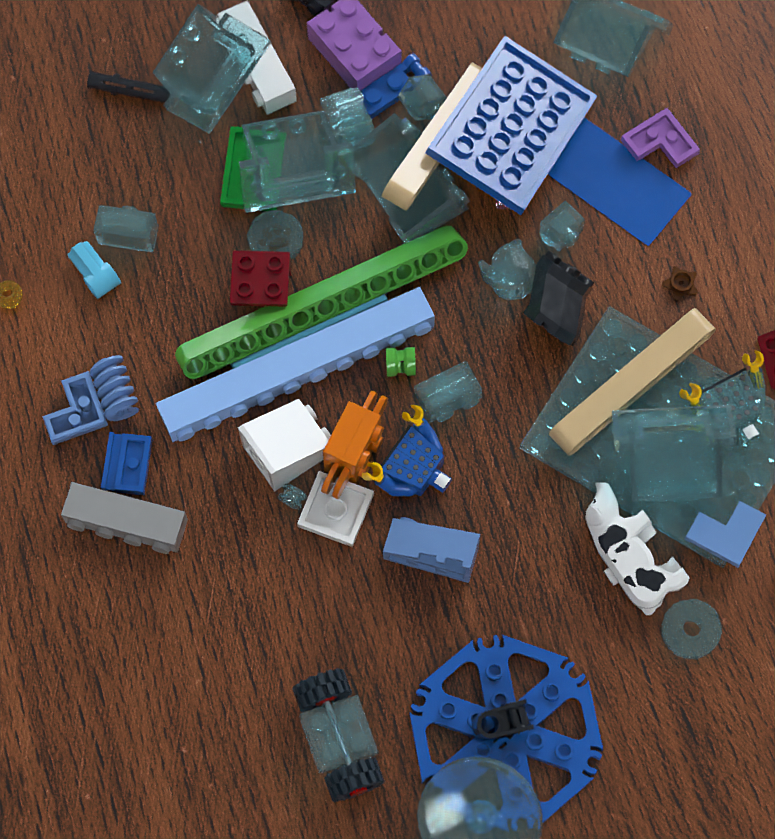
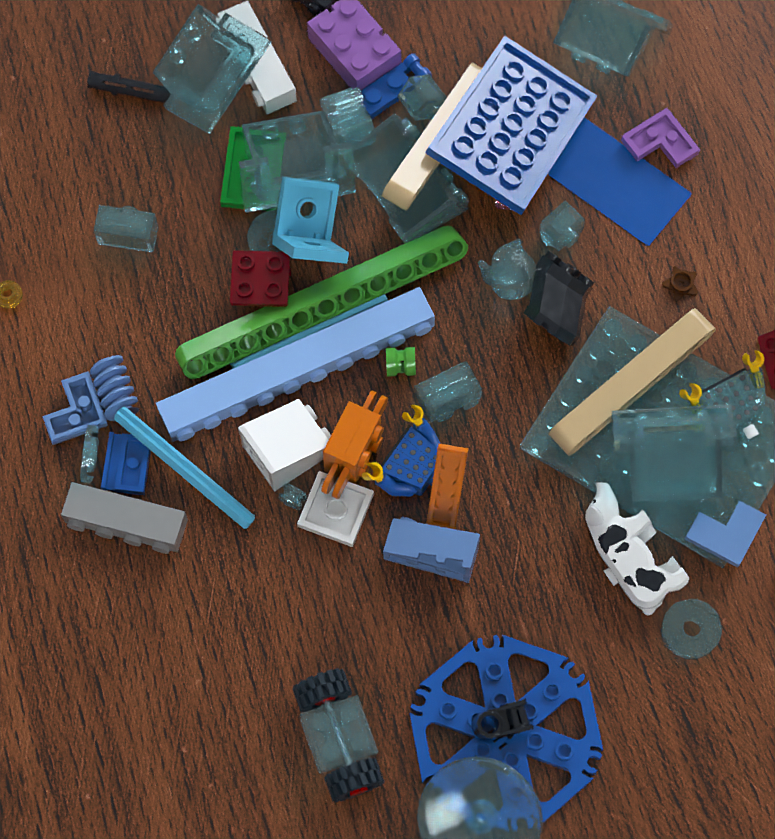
medium azure piece [67,241,121,299] -> none
none -> clear light blue tile [80,424,100,484]
none -> medium azure axle [114,406,255,529]
none -> medium azure bracket [272,177,349,264]
none -> orange plate [426,443,468,529]

